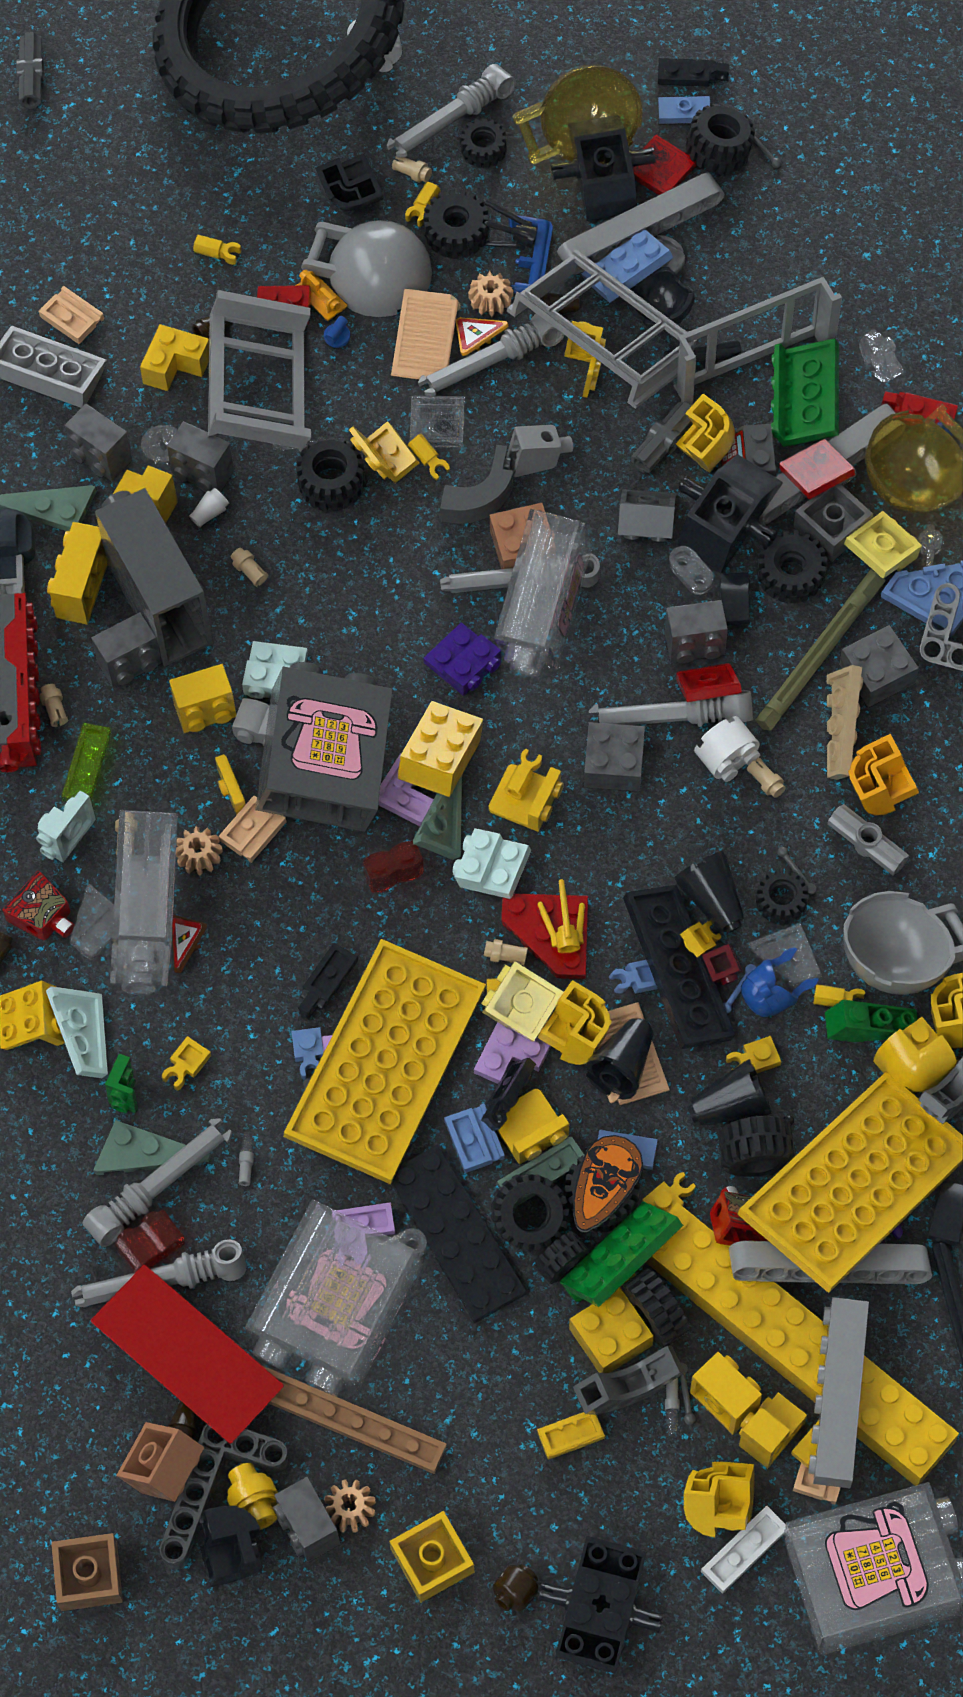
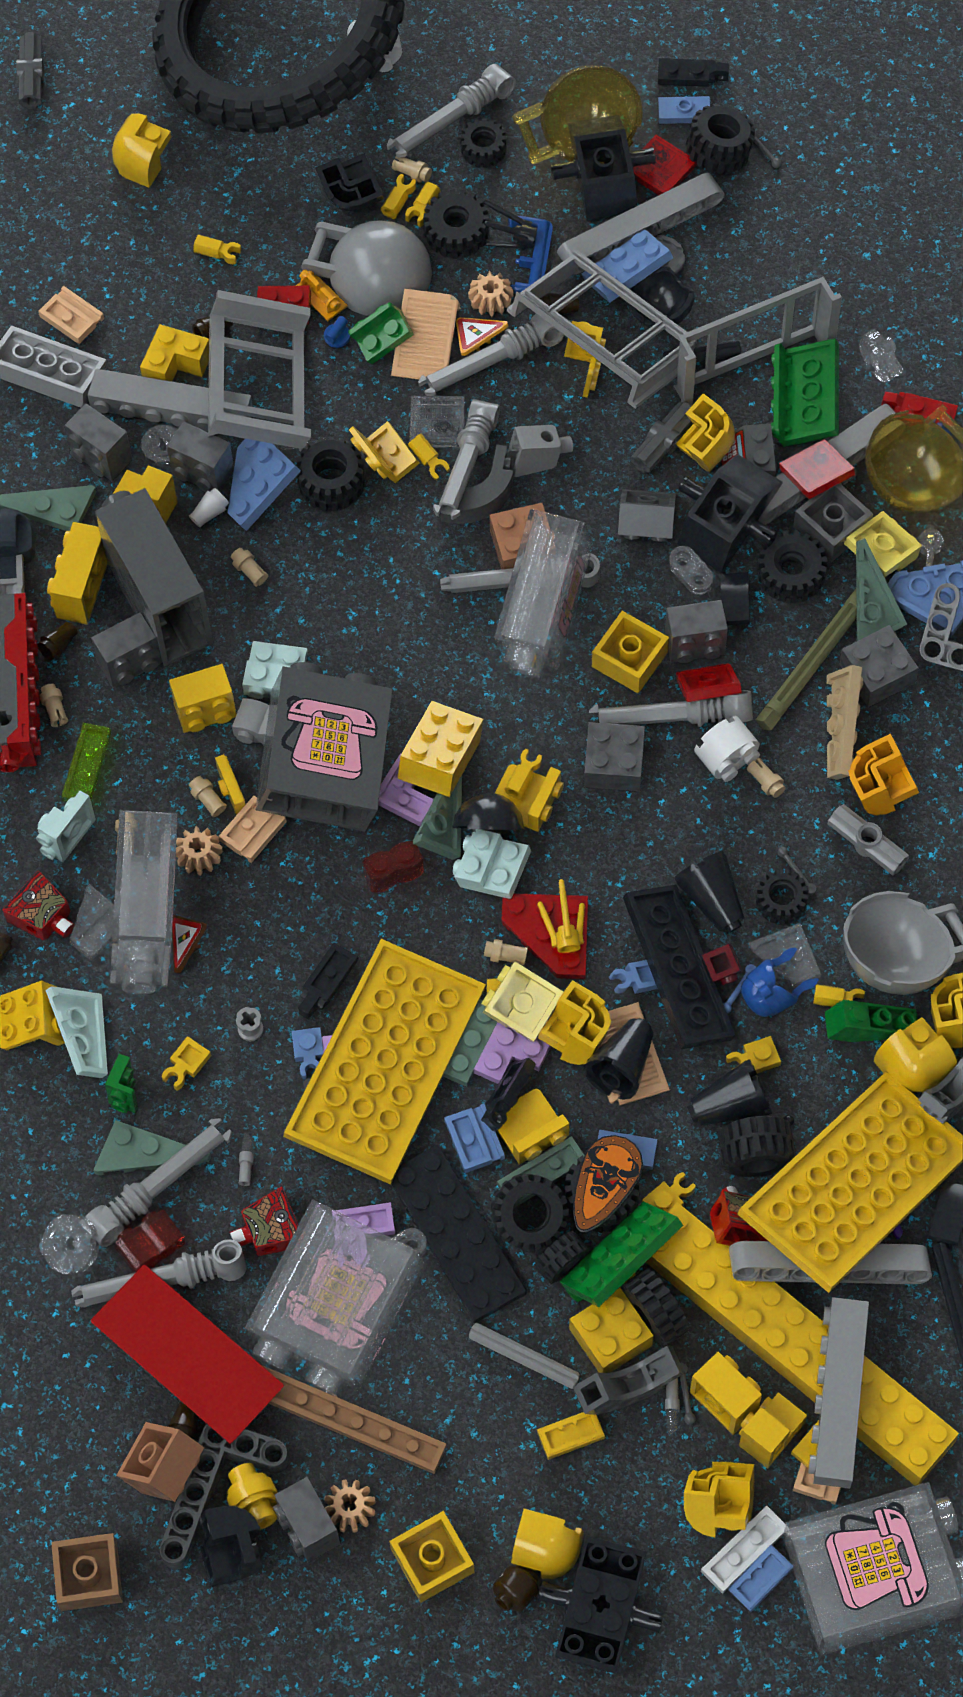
dark purple plate [423,622,501,696] -> none
yellow plate [680,921,721,957] -> none
none -> dark brown cone [37,622,78,660]
none -> clear plate [39,1214,99,1274]
none -> light grey brick [88,369,253,431]
none -> yellow brick [112,113,172,188]
none -> tan animal [189,776,227,817]
none -> medium blue plate [227,439,301,531]
none -> torso [230,1187,305,1256]
none -> light grey bush [236,1007,263,1041]
none -> green bracket [348,302,414,364]
none -> yellow bar [381,174,416,219]
none -> light grey piece [433,399,500,520]
none -> sand green plate [443,999,497,1087]
none -> black cylinder [452,792,524,832]
none -> light grey axle [469,1323,580,1389]
none -> yellow brick [511,1509,584,1579]
none -> yellow brick [592,611,669,694]
none -> medium blue plate [728,1545,794,1612]
none -> sand green wing [856,538,907,641]

